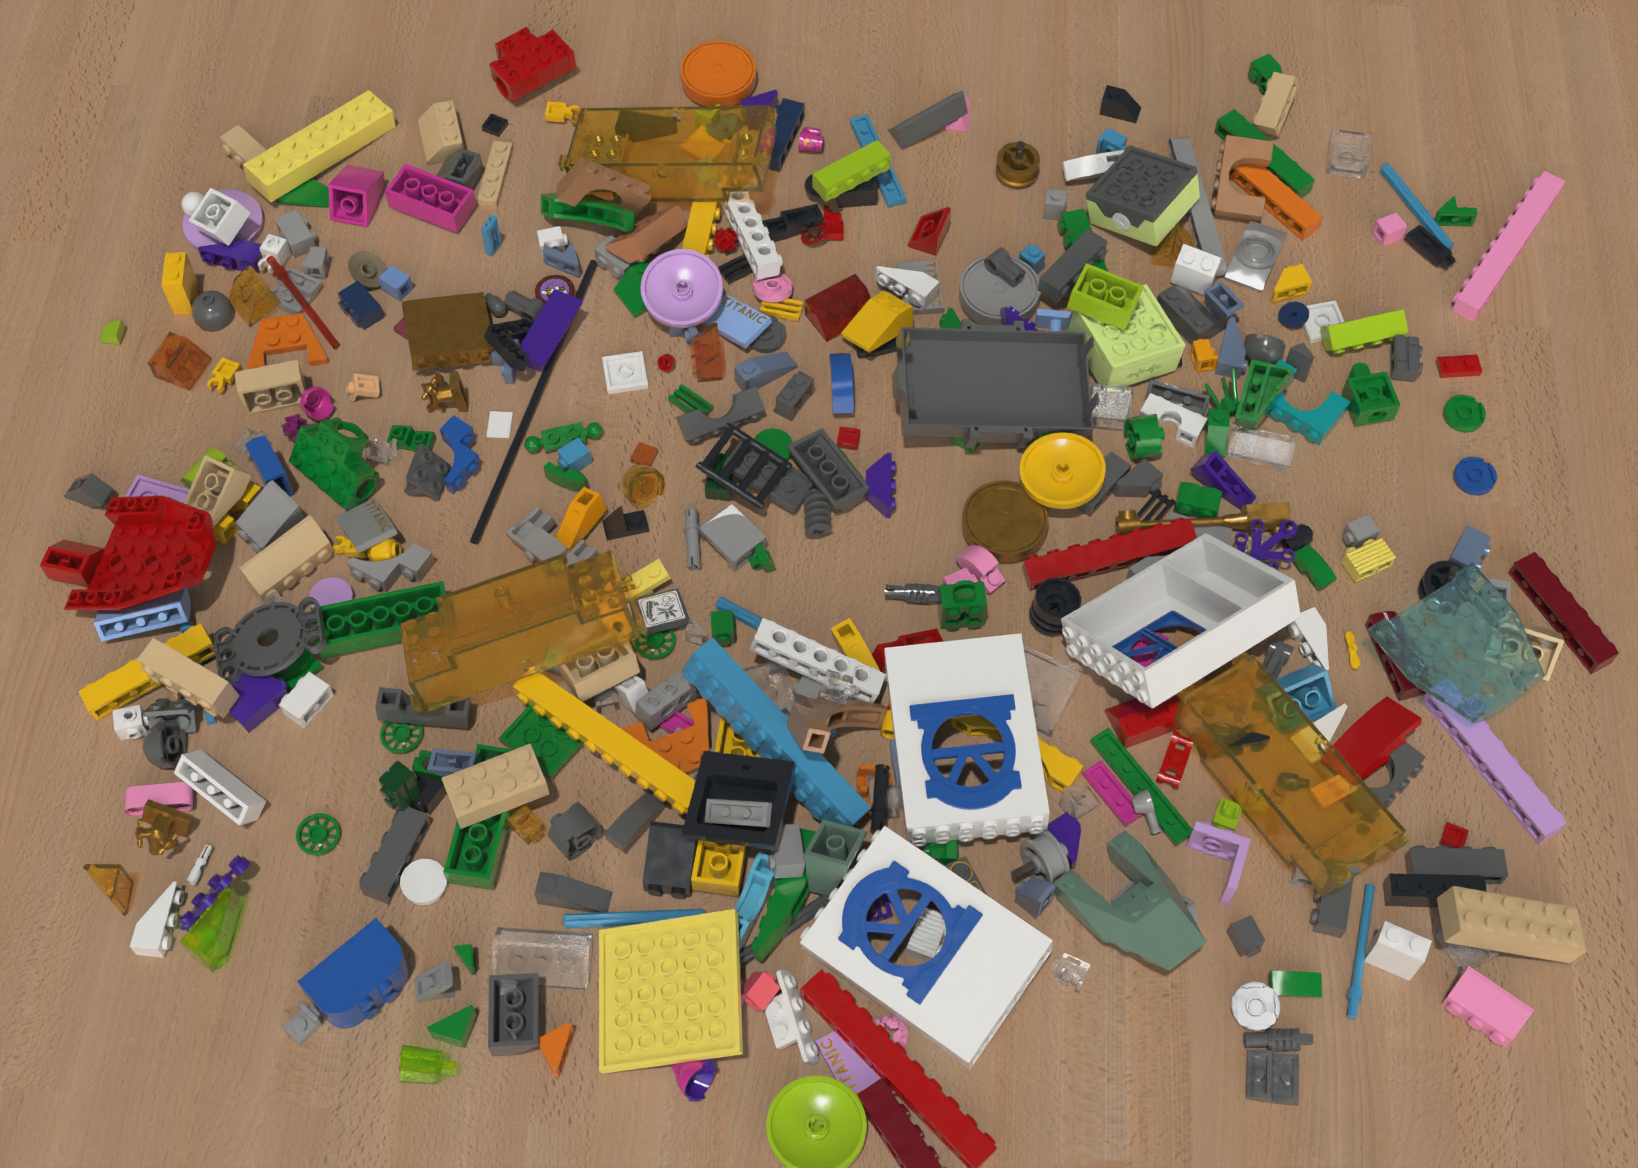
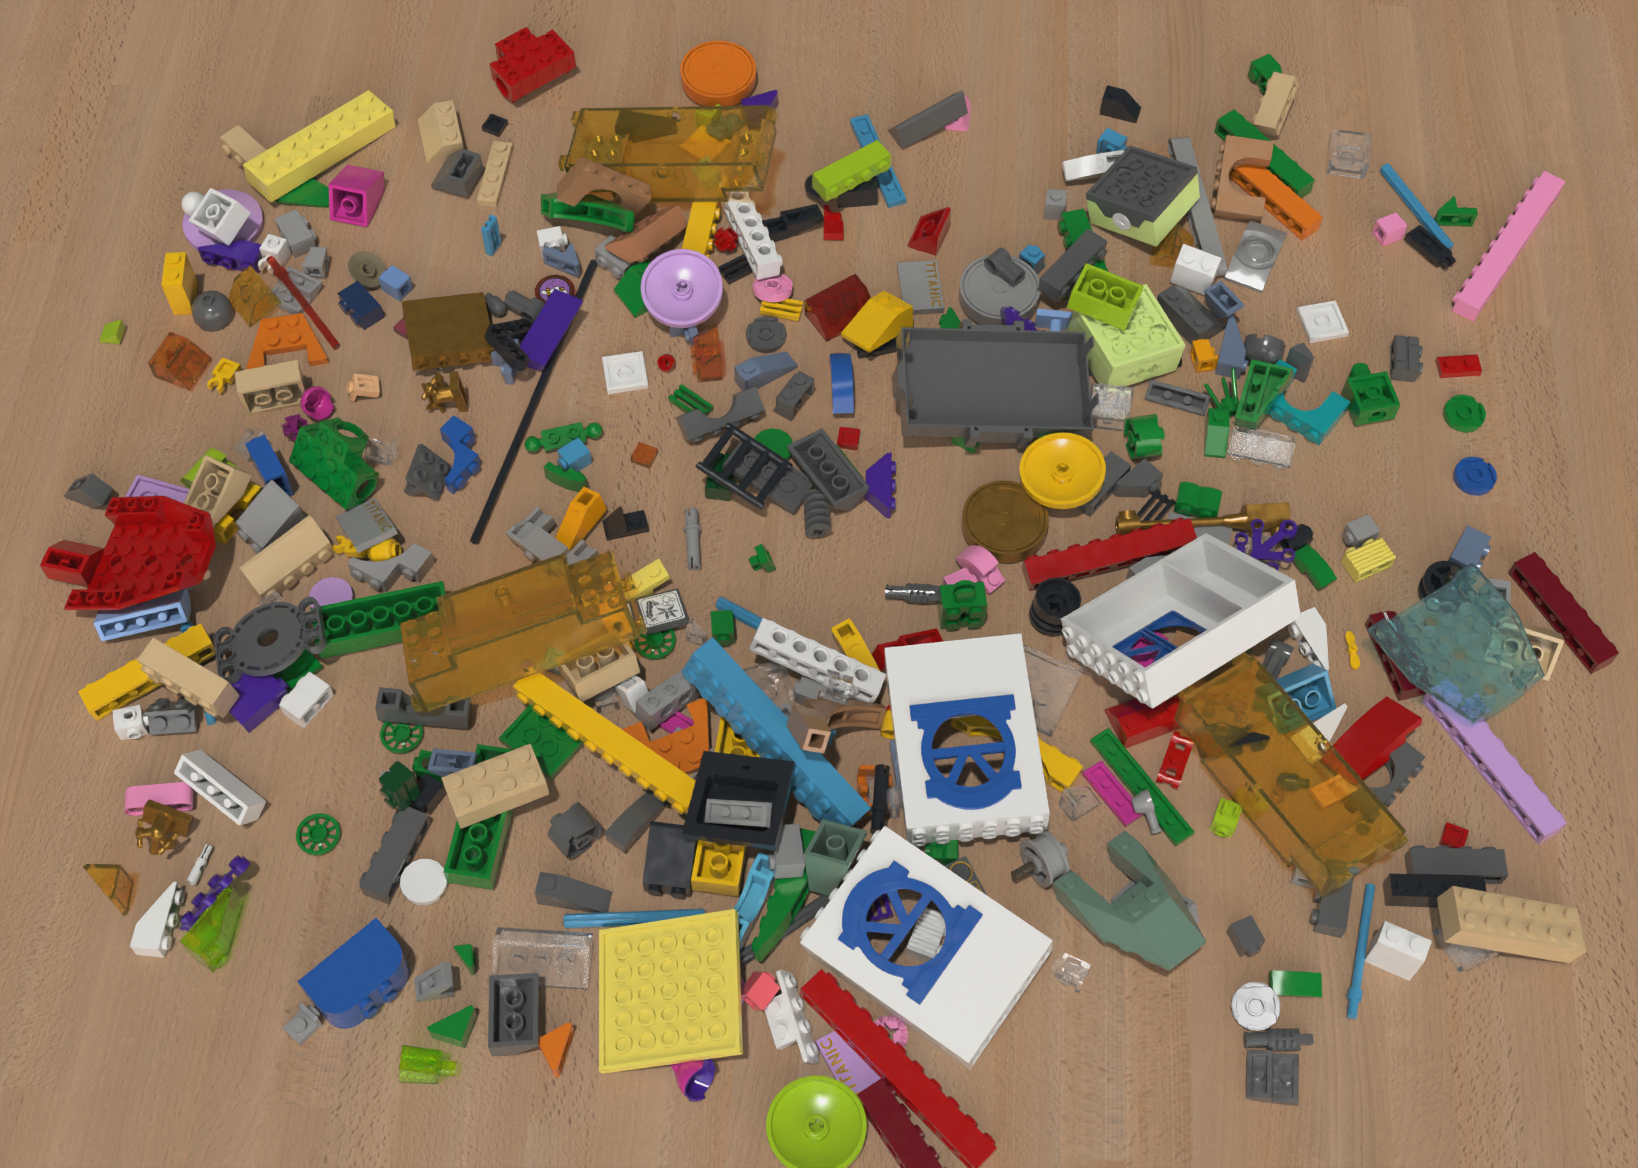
dark grey cylinder [142,721,188,768] -> none
dark pink brick [385,164,477,233] -> none
green slope [386,425,436,452] -> none
white sticker [486,411,513,438] -> none
clear yellow brick [507,805,545,845] -> none
yellow plate [545,101,580,122] -> none
clear yellow cylinder [621,464,665,508] -> none
light grey panel [700,504,767,572] -> none
light blue tile [701,294,772,348] -> none
dark blue brick [755,98,805,172] -> none
dark pink piece [798,127,824,152] -> none
piece [801,224,829,244] -> none
white slope [875,266,939,309] -> none
pearl gold wheel [996,141,1040,189] -> none
sand blue slope [1014,877,1056,919] -> none
dark purple slope [1045,812,1081,870] -> none
white arch [1139,393,1208,448] -> none
lavender bracket [1186,821,1251,906] -> none
dark purple slope [1190,450,1256,511] -> none
yellow slope [1270,264,1312,304] -> none
dark blue piece [1278,302,1309,328] -> none
lime brick [1320,309,1409,354] -> none
bright pink slope [1442,966,1534,1047] -> none

